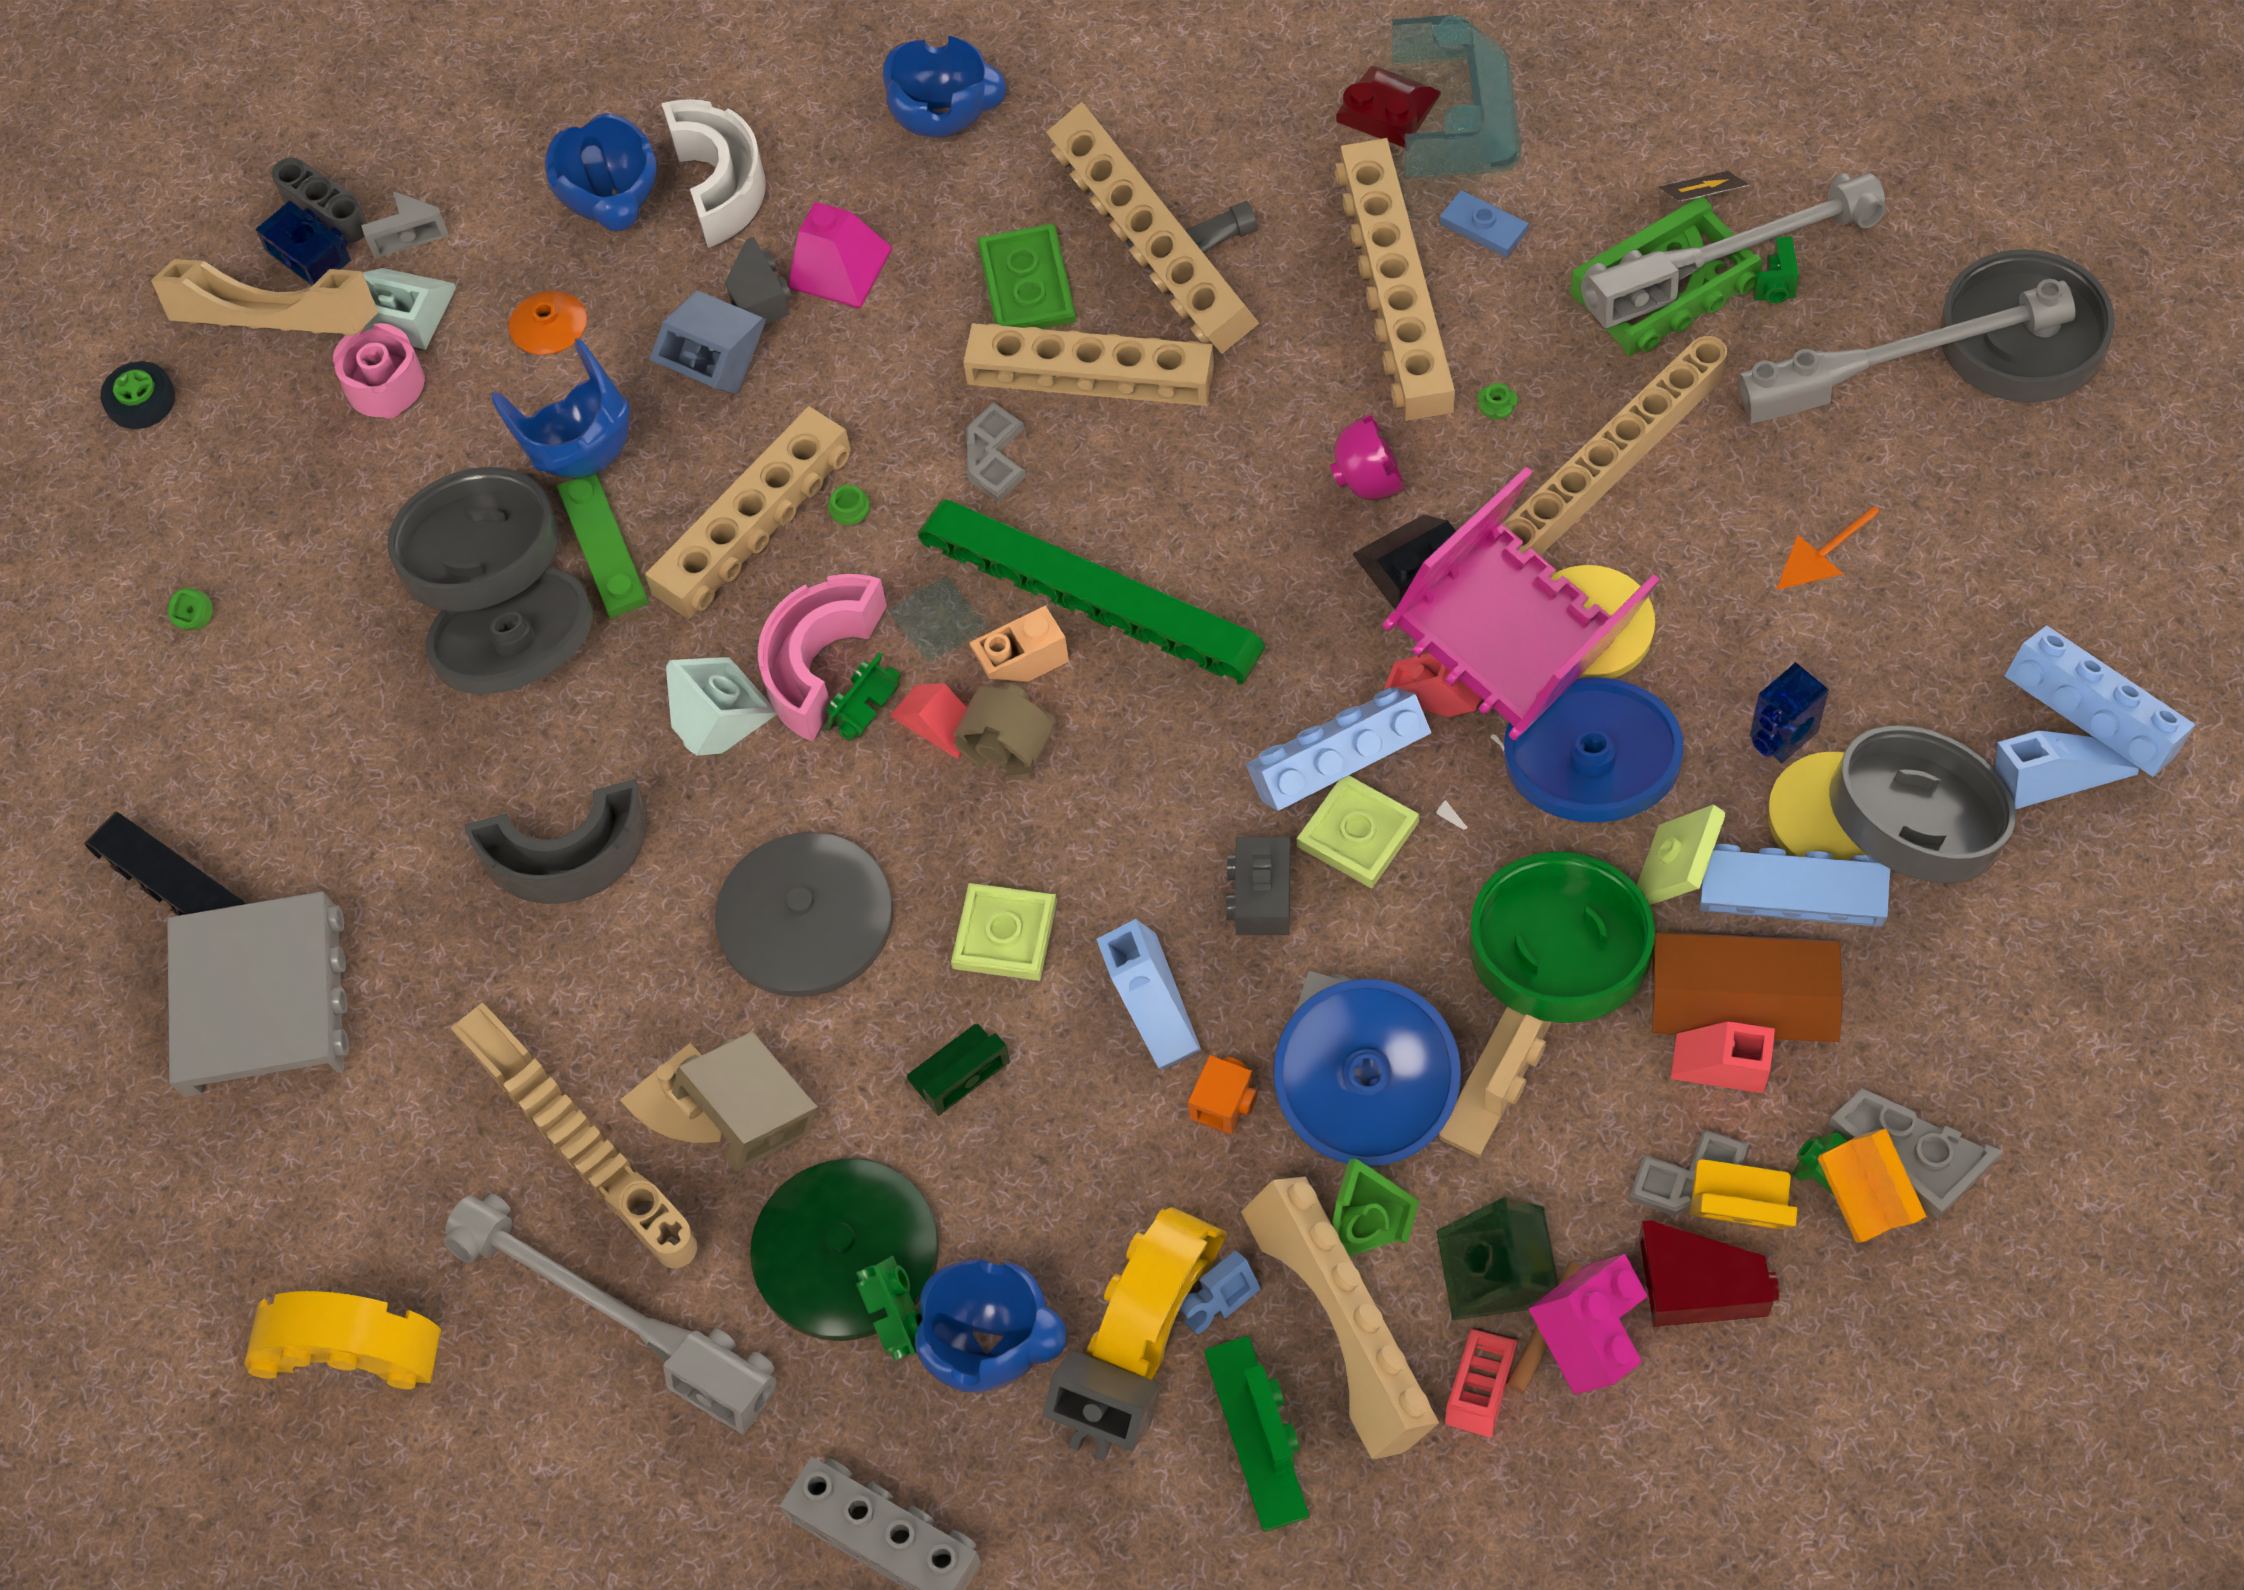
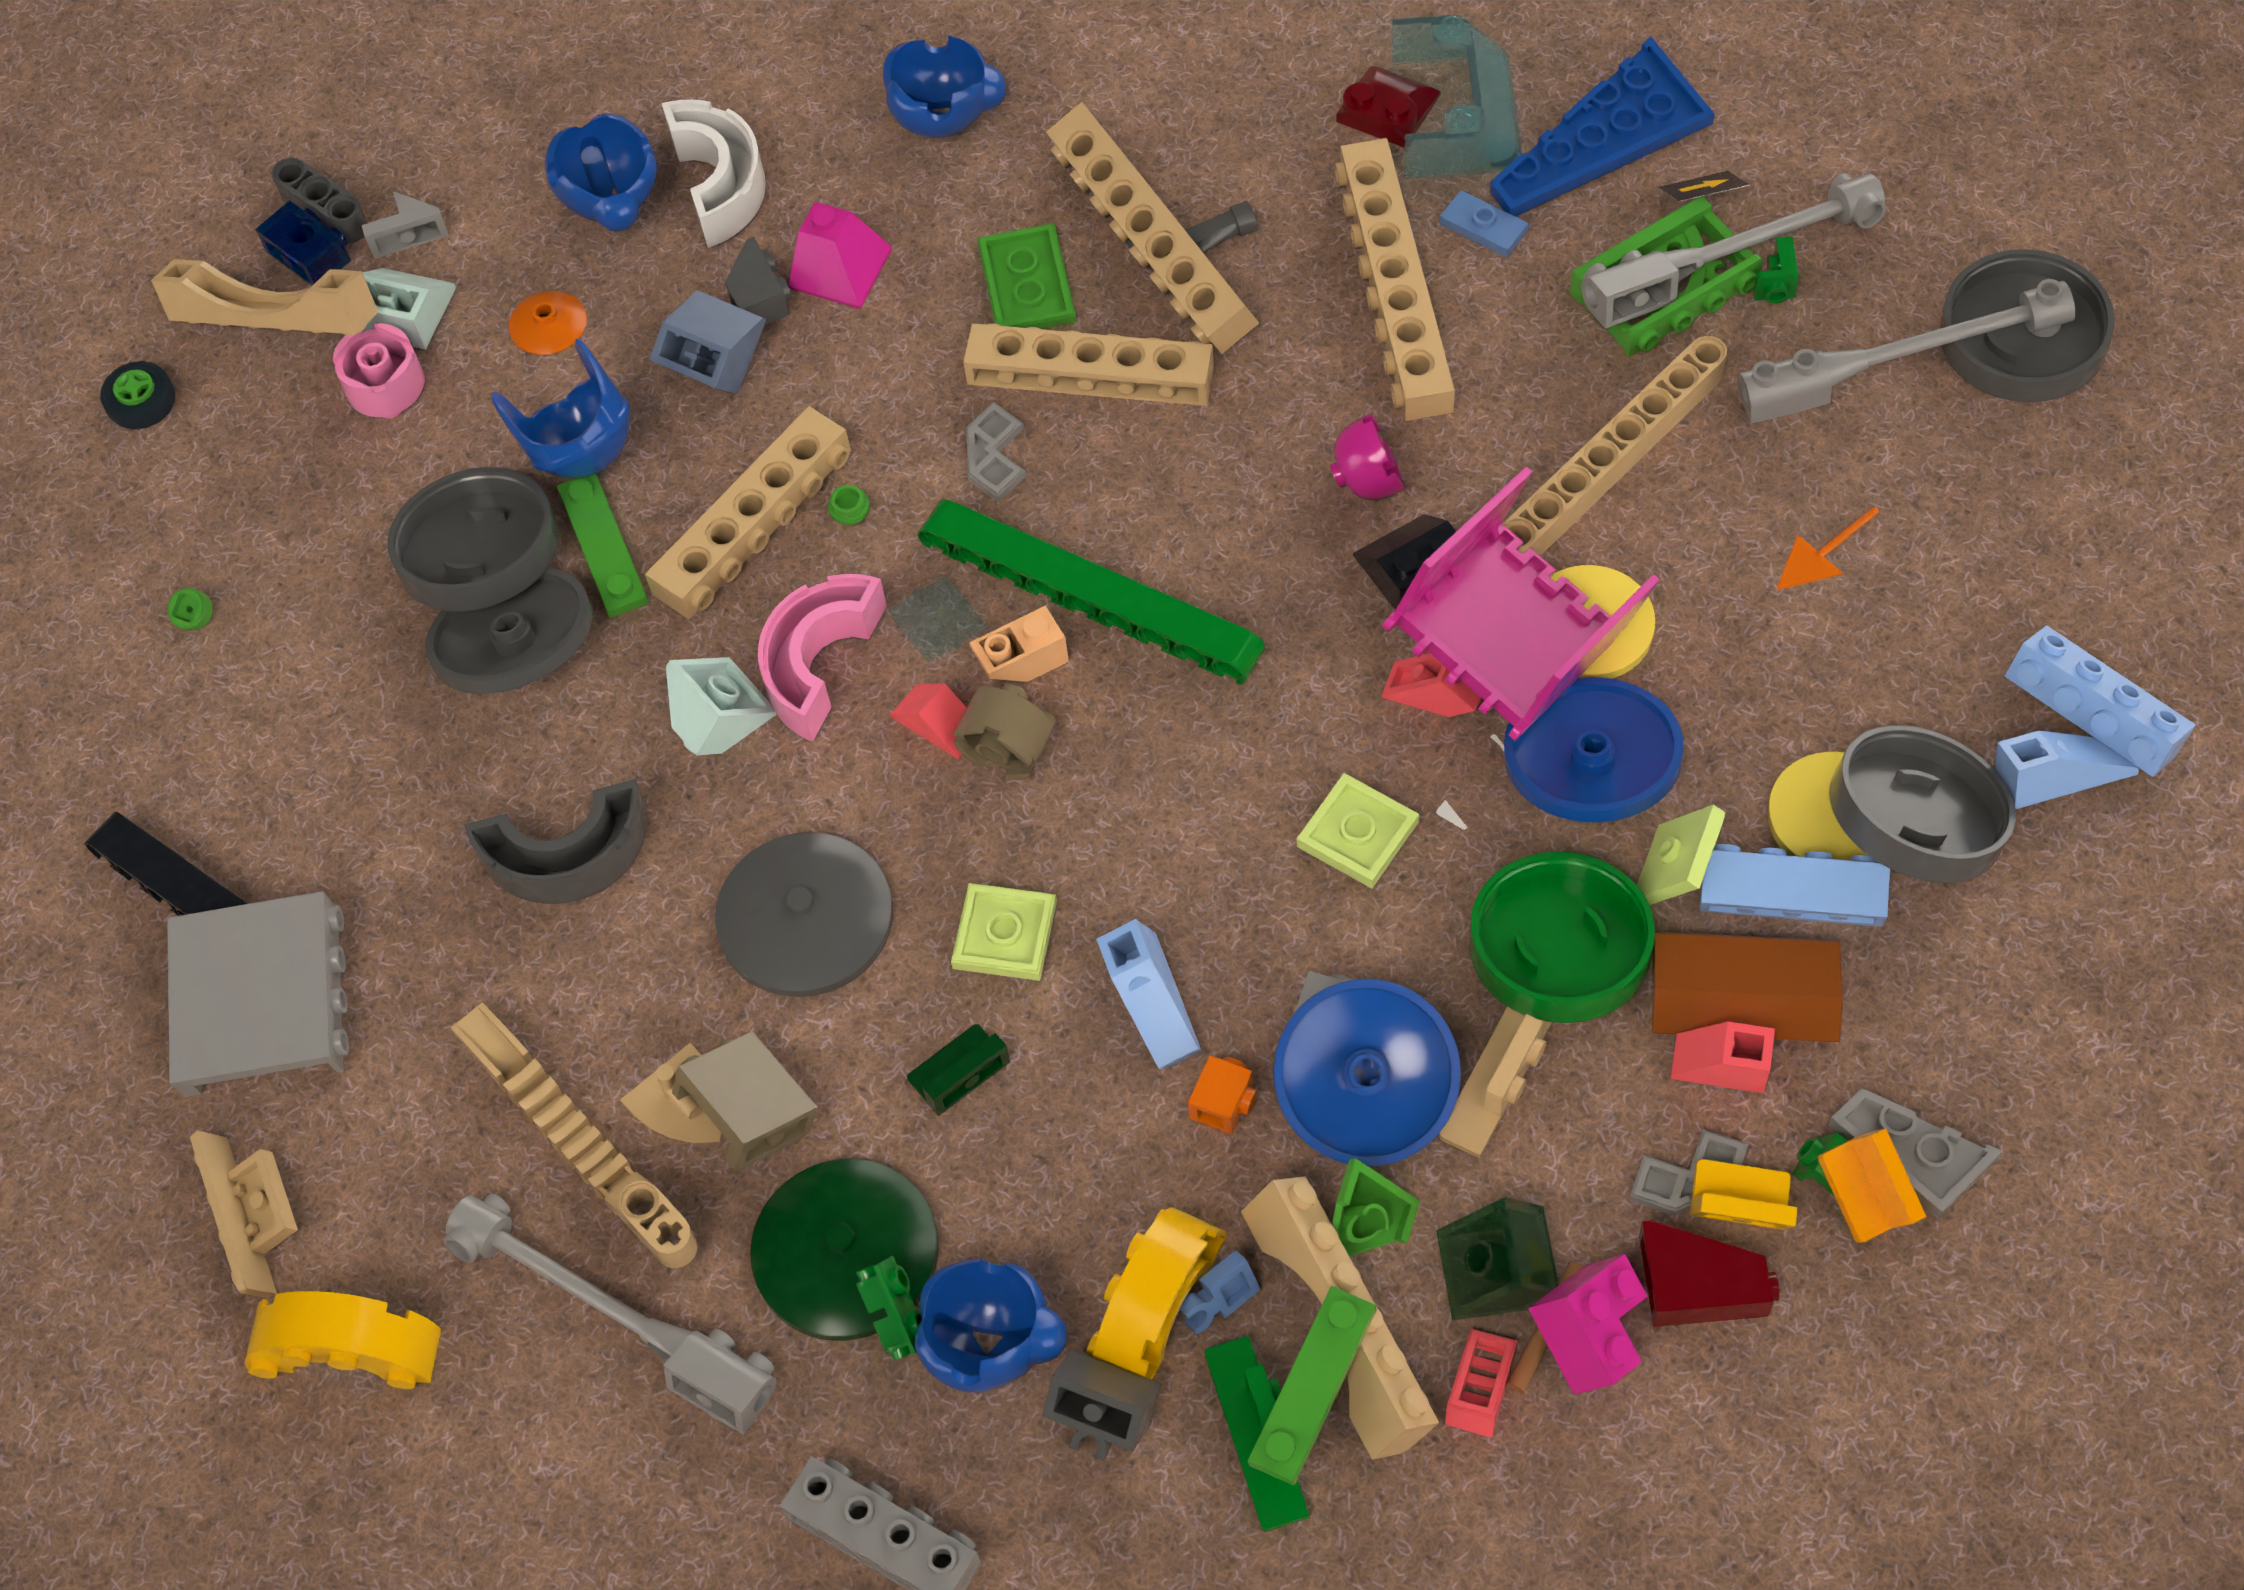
green hinge [825,652,901,741] -> none
dark grey brick [1226,837,1291,935] -> none
light blue brick [1245,687,1431,811] -> none
bright green plate [1477,383,1518,420] -> none
clear blue brick [1749,662,1829,763] -> none
none -> tan bracket [190,1131,298,1298]
none -> bright green plate [1248,1286,1377,1486]
none -> blue wing [1490,36,1715,217]

